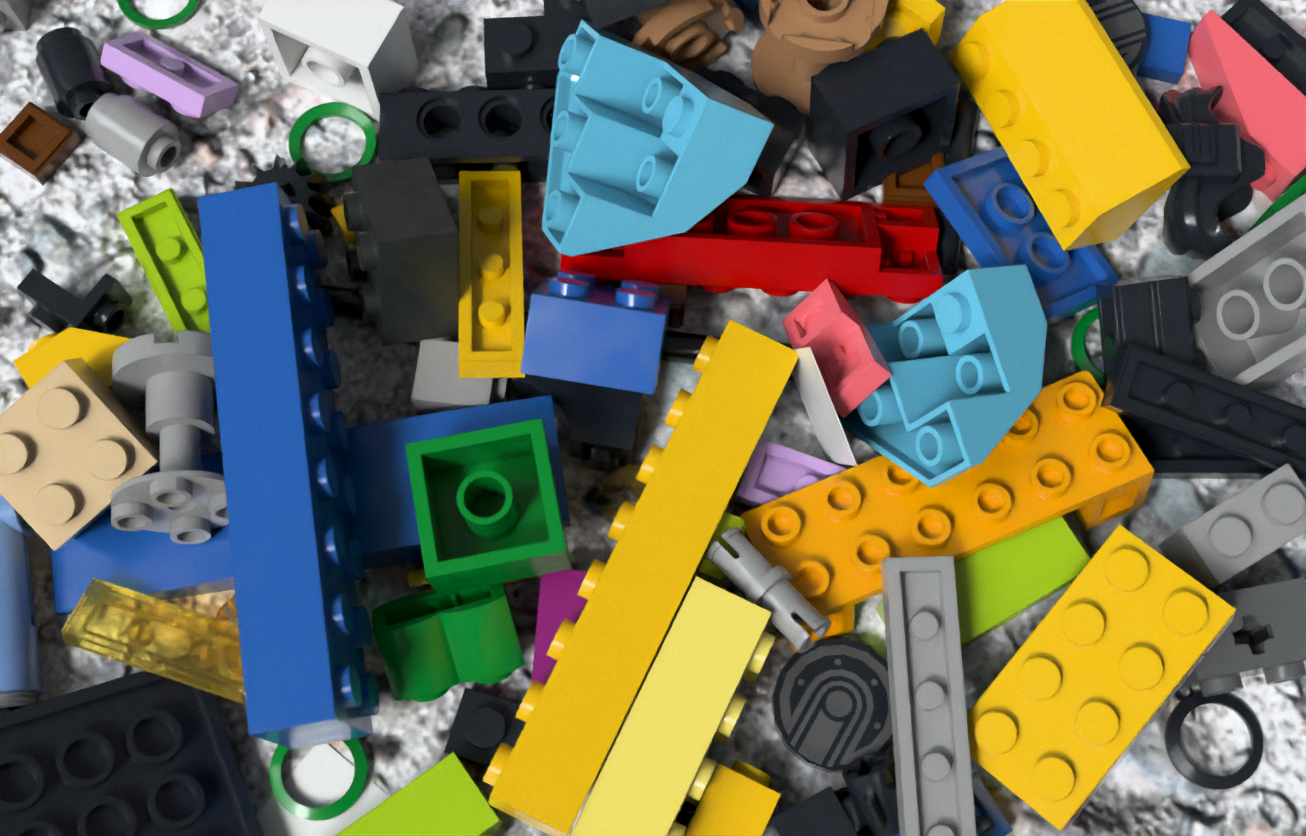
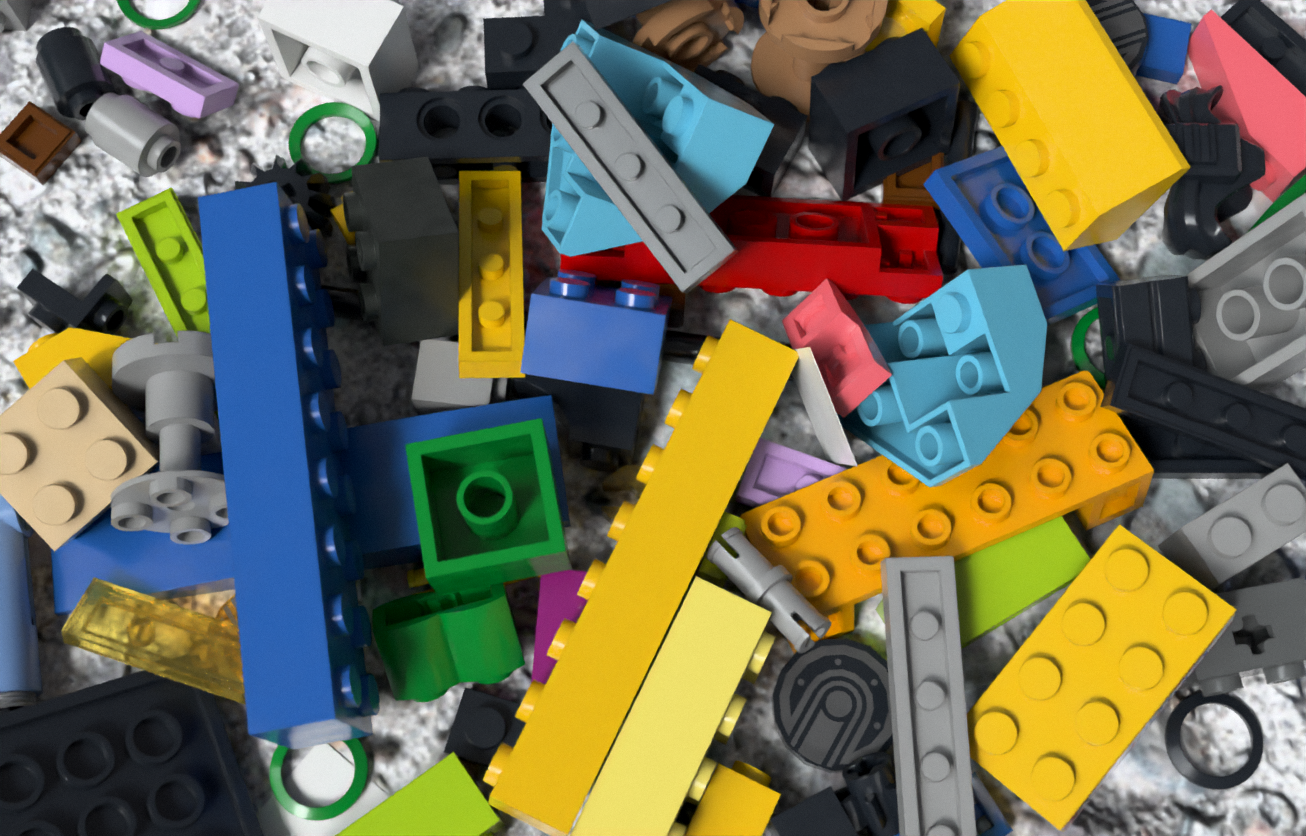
none -> plate [523,41,739,293]

